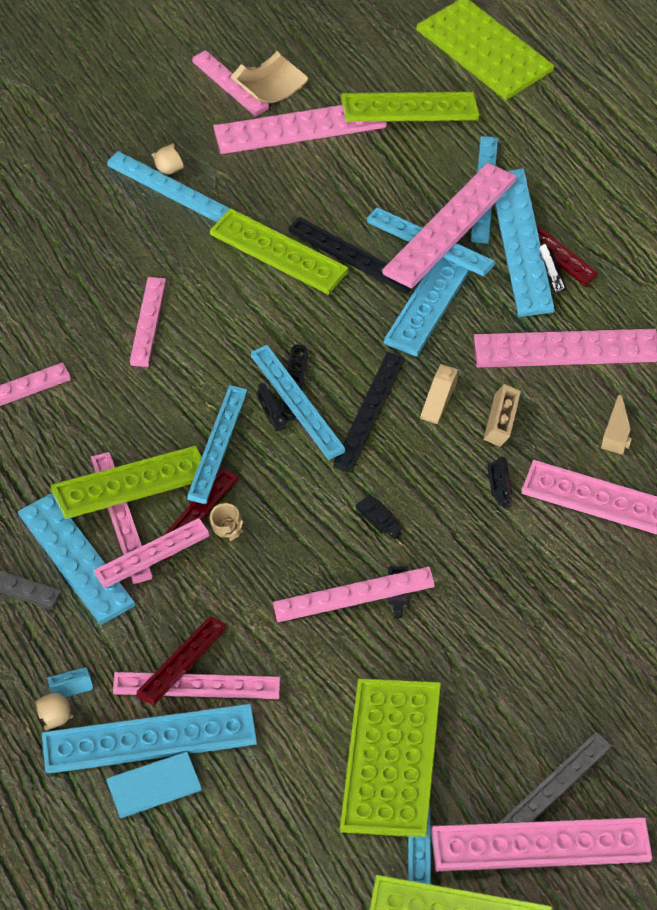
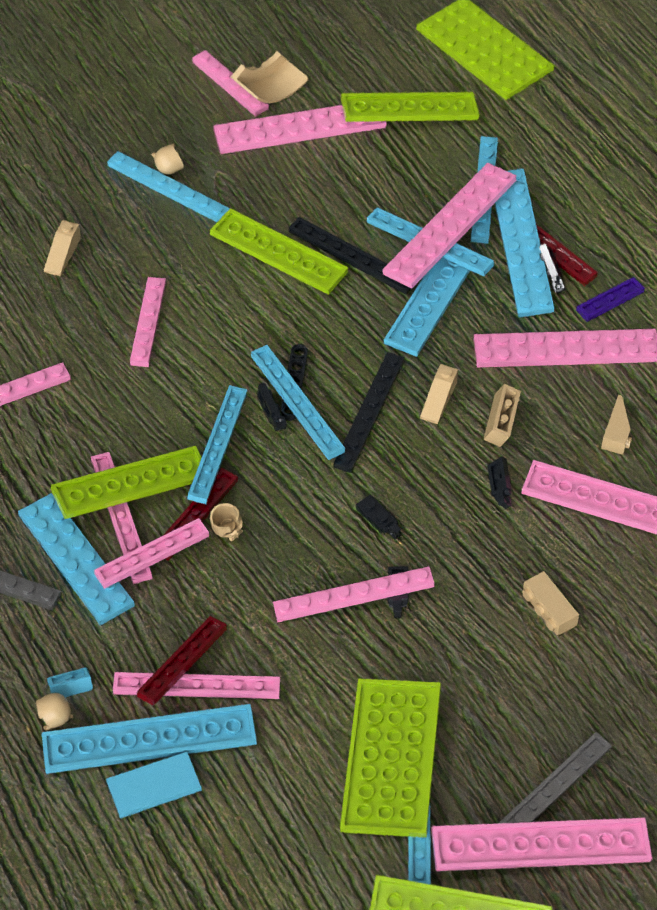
none -> tan slope [44,220,81,277]
none -> tan brick [522,571,579,636]
none -> dark purple tile [576,277,645,322]

